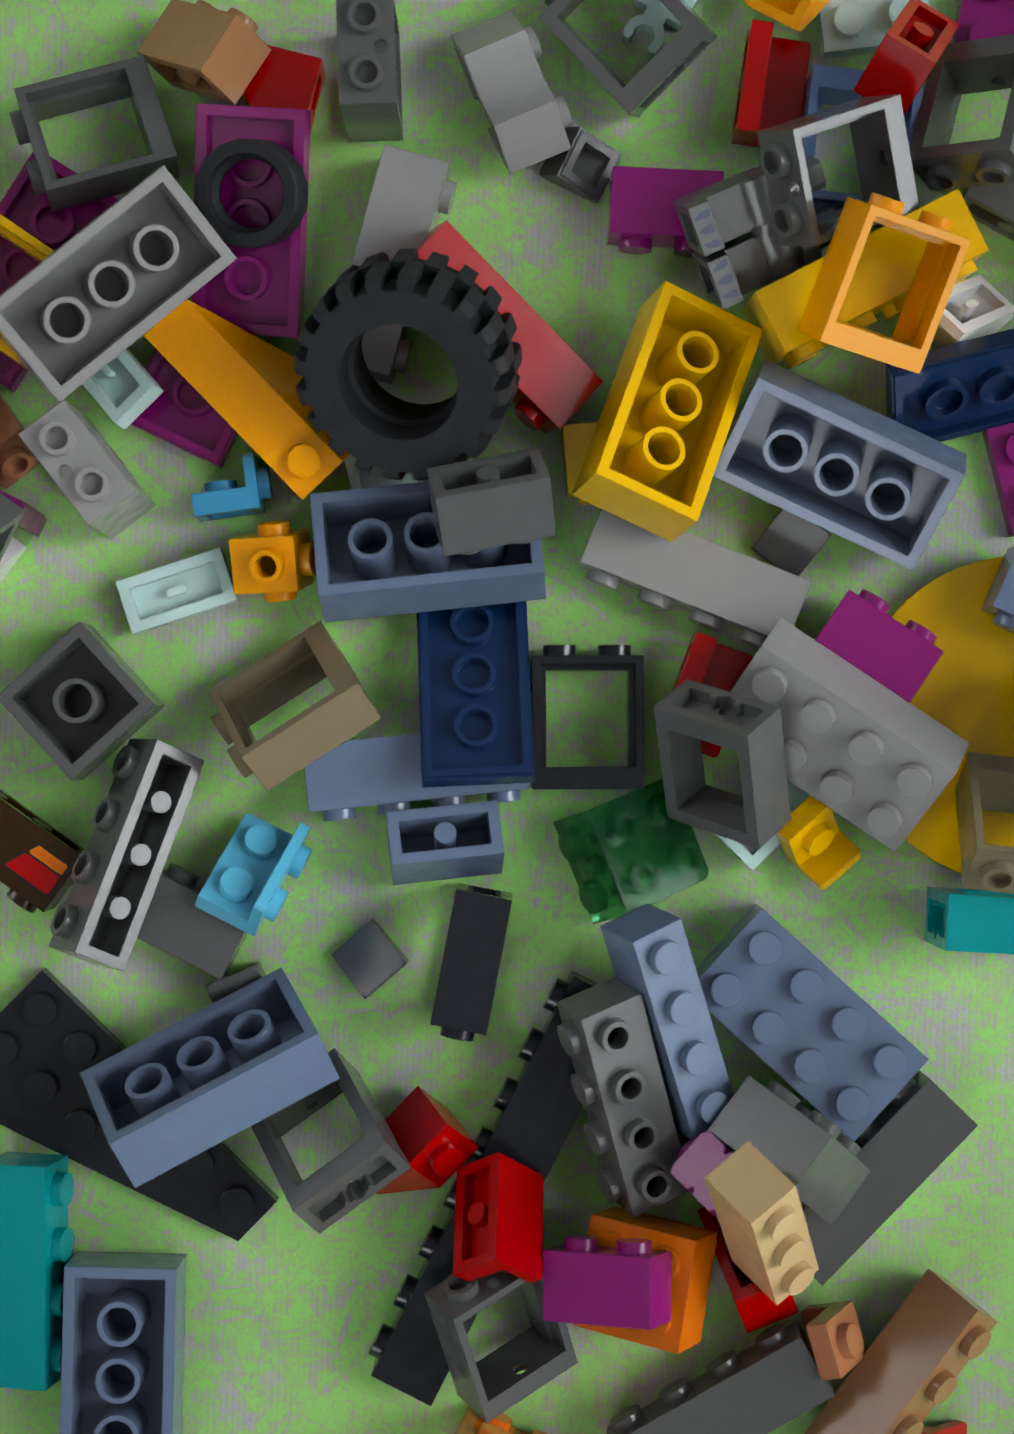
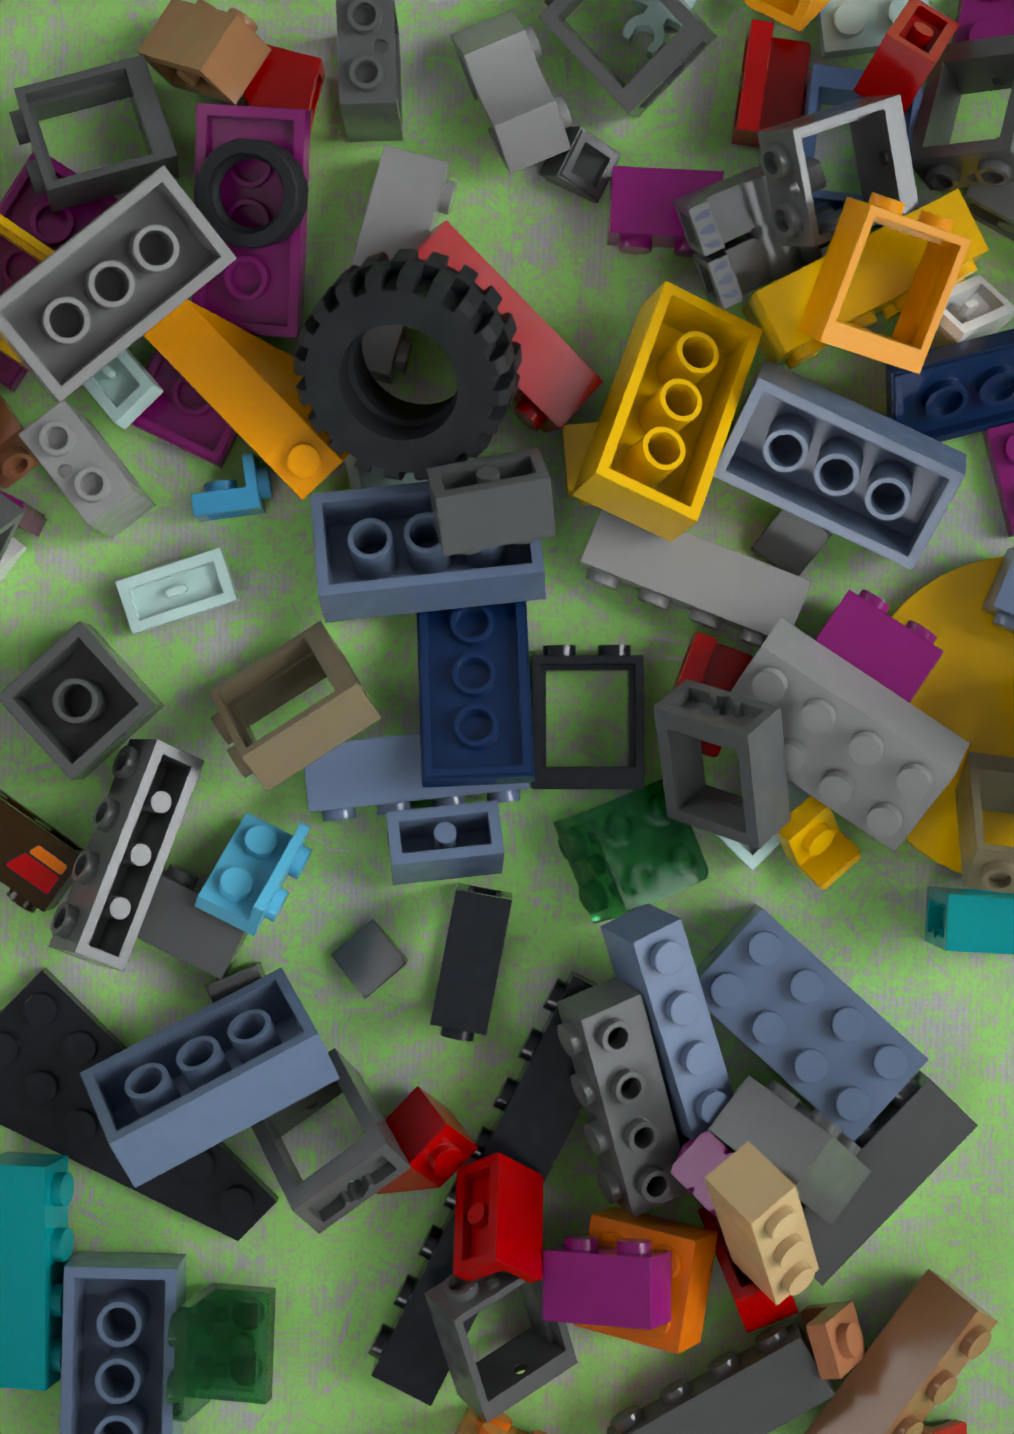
light orange brick [229,520,316,602] -> none
none -> clear green bracket [166,1283,276,1422]

